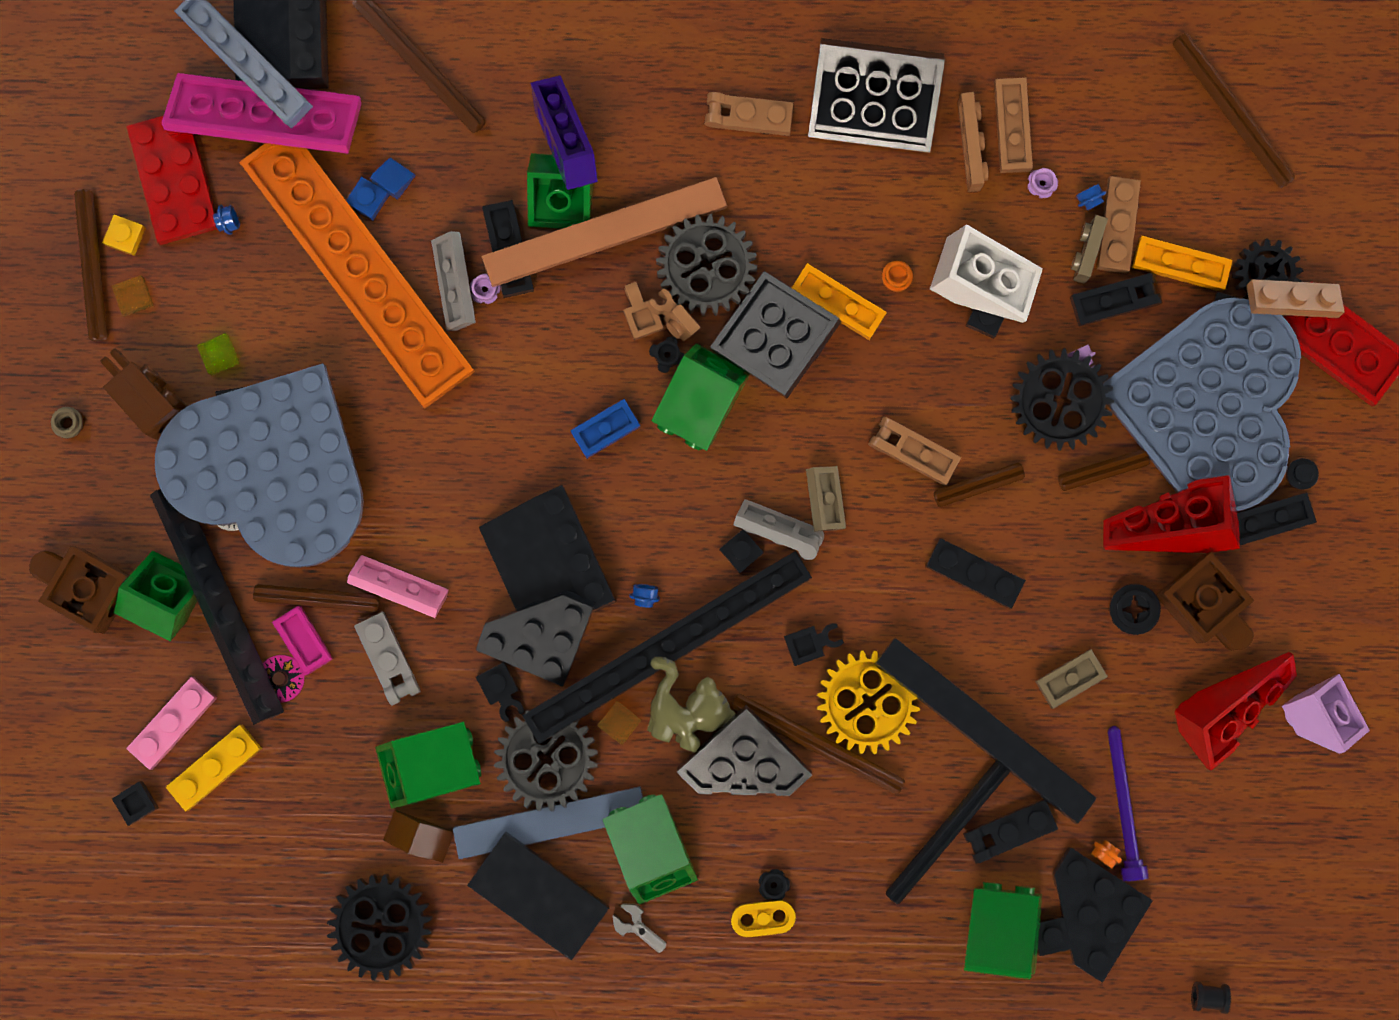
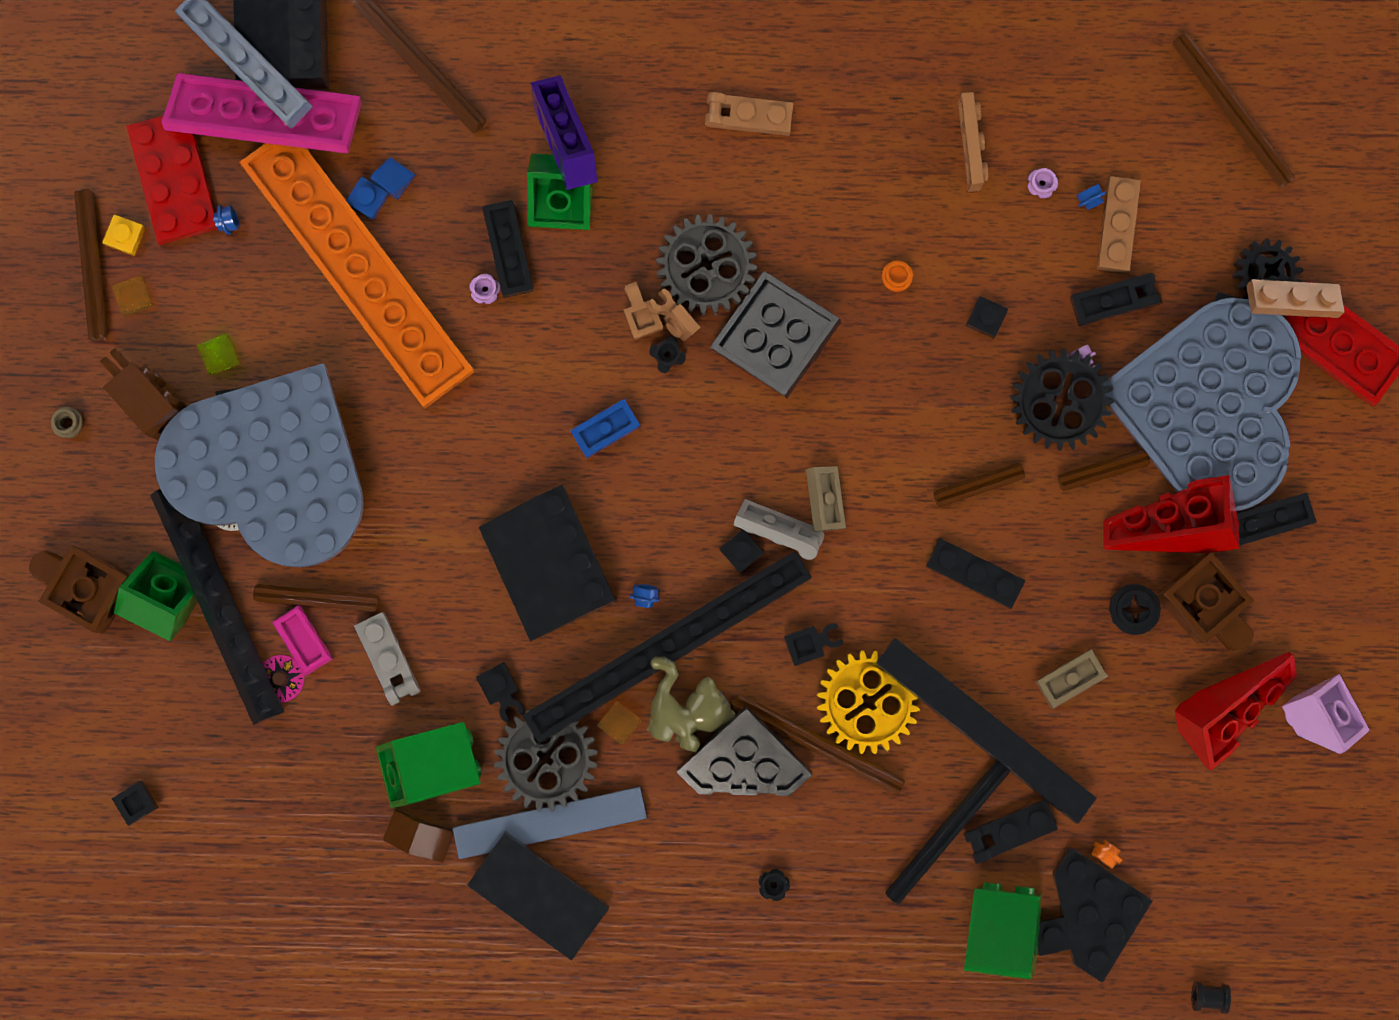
bright pink plate [126,677,217,770] -> none
yellow plate [166,725,262,812] -> none
black gear [327,873,433,981] -> none
bright pink plate [347,555,449,618] -> none
light grey plate [431,231,476,331] -> none
black plate [476,590,596,687] -> none
nougat tile [481,177,727,288] -> none
green slope [602,794,698,905] -> none
light grey bar [613,903,666,953] -> none
green slope [651,343,750,451] -> none
yellow plate [731,900,796,937] -> none
light orange plate [792,263,887,340] -> none
black slope [808,38,945,153] -> none
medium nougat plate [868,417,961,486] -> none
white slope [930,224,1043,323] -> none
medium nougat plate [994,77,1033,173] -> none
dark tan plate [1071,215,1108,284] -> none
dark purple piece [1108,726,1149,881] -> none
light orange plate [1132,236,1233,292] -> none
black plate [1286,458,1319,490] -> none

